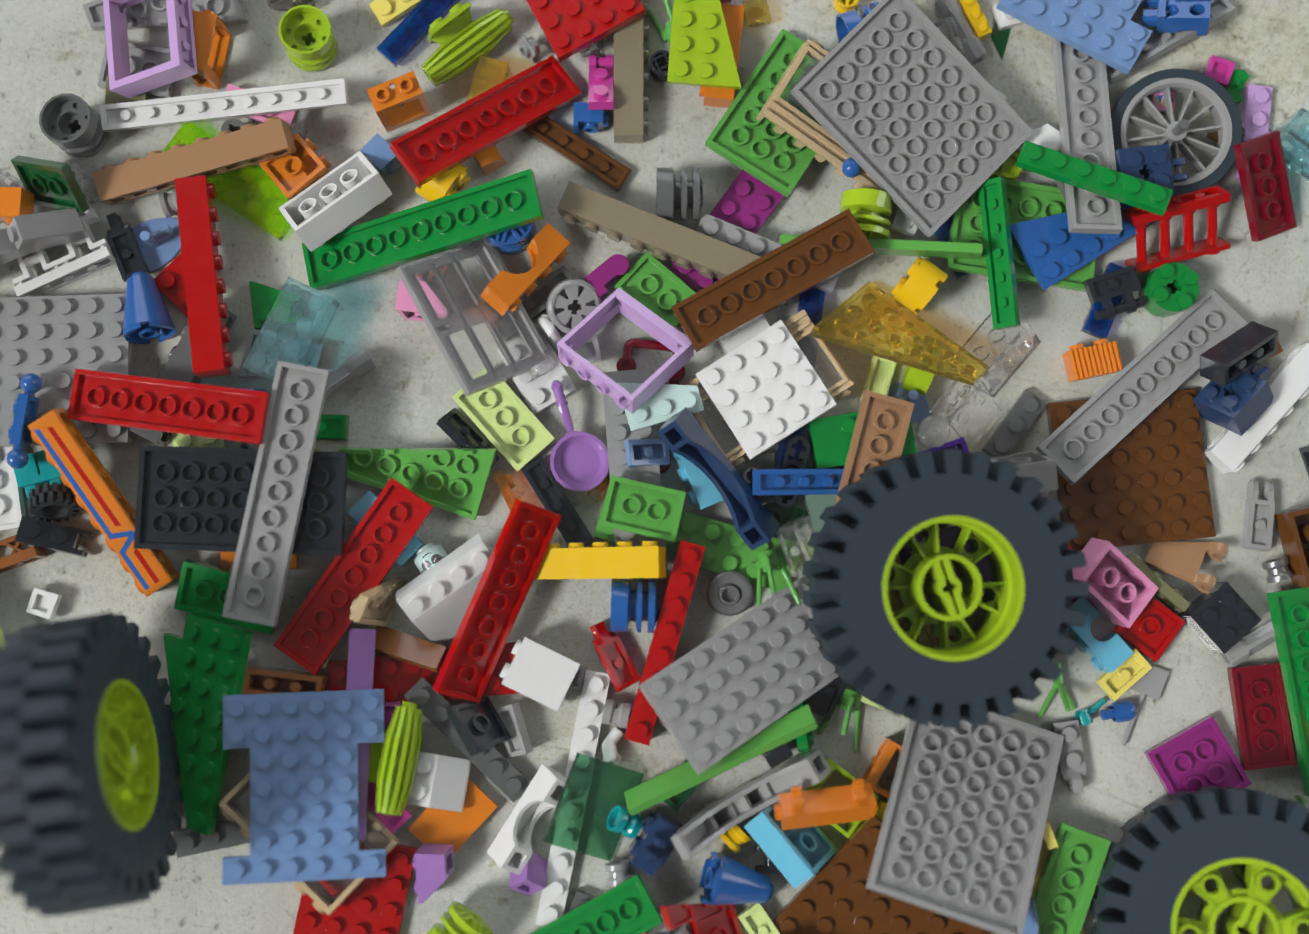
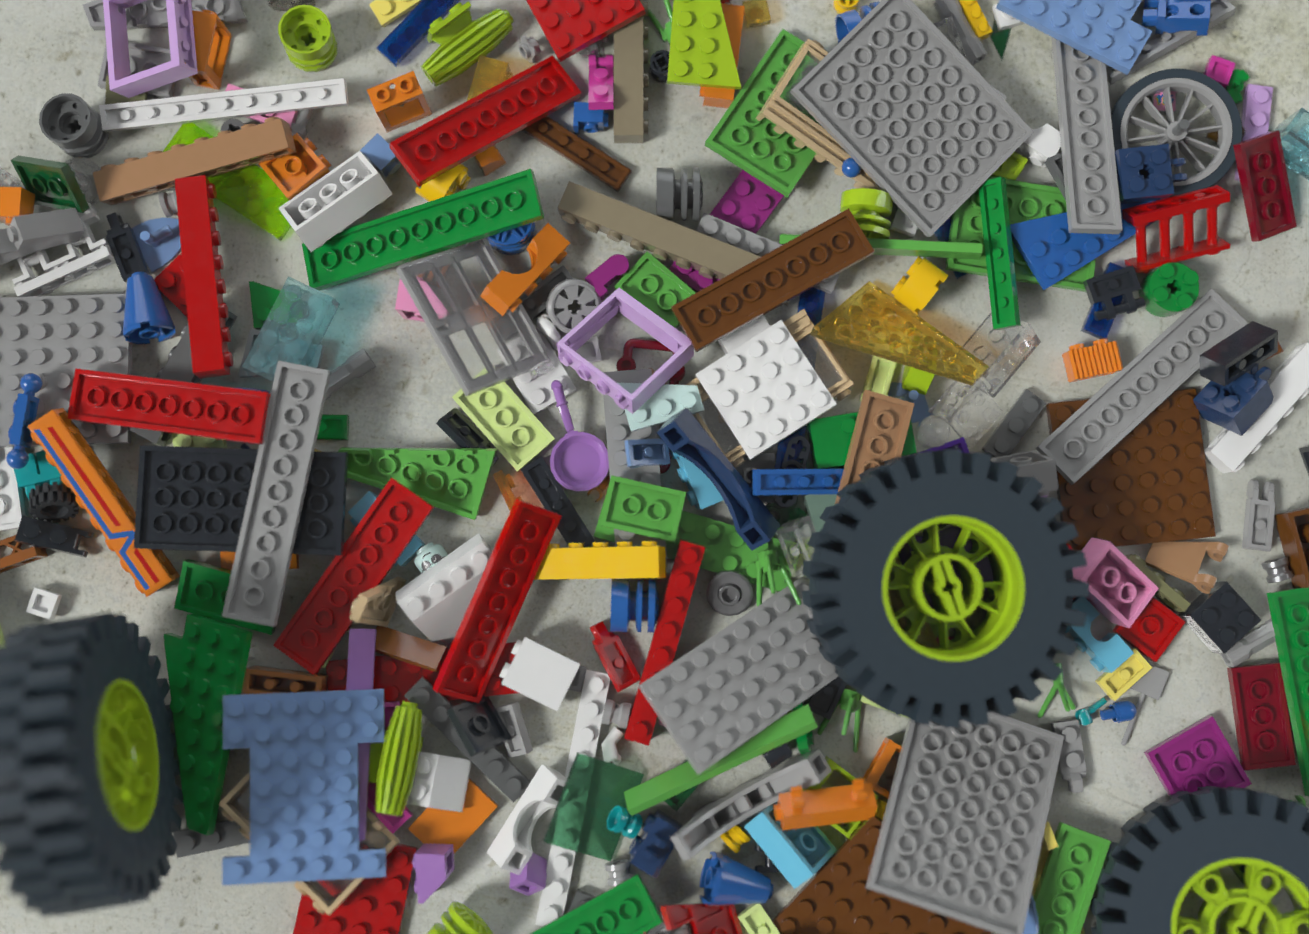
green plate [1015,140,1173,216] -> none

